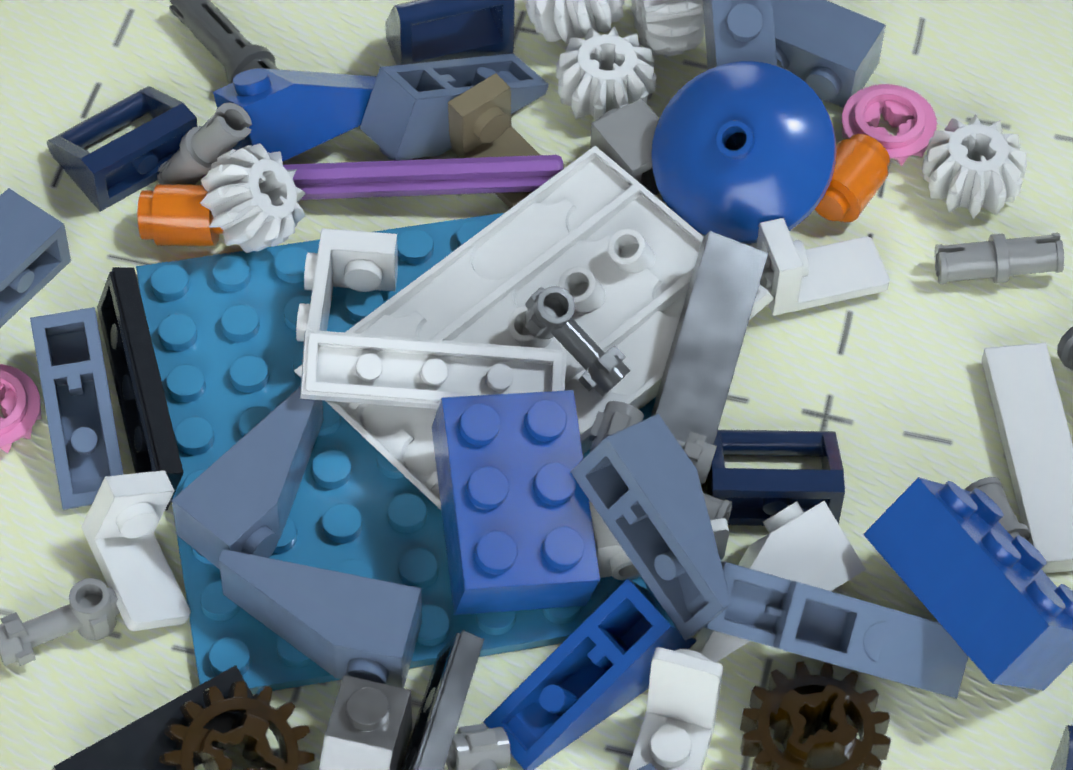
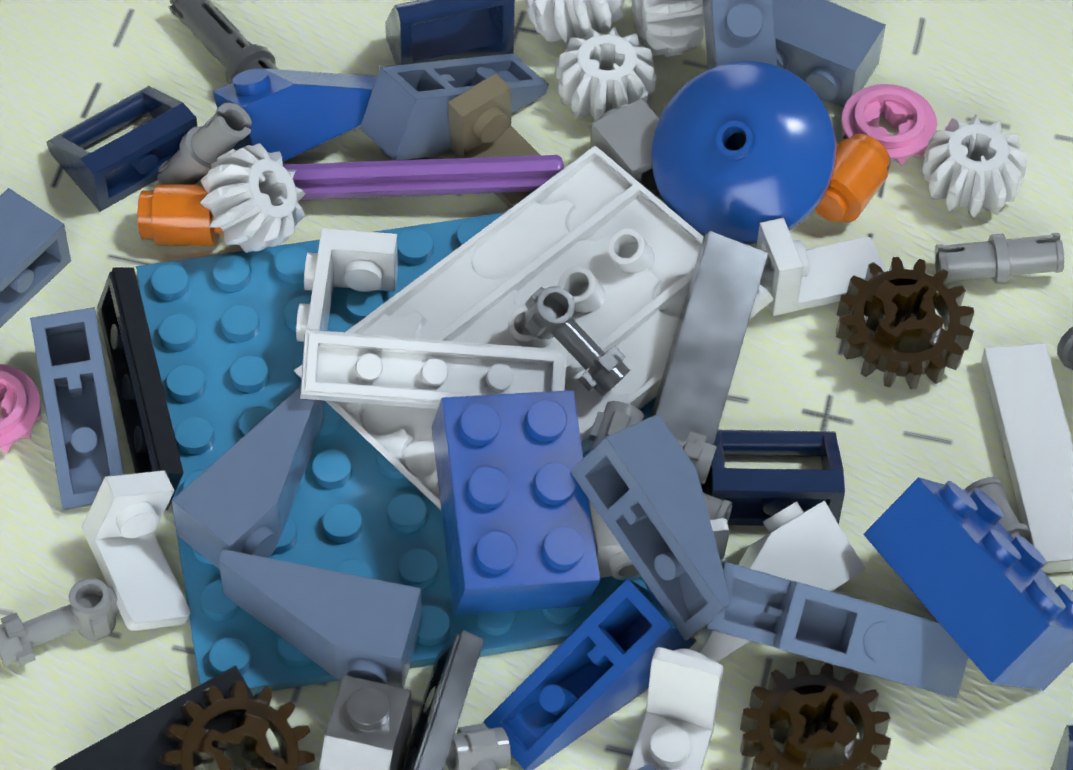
none -> dark brown gear [835,257,974,389]

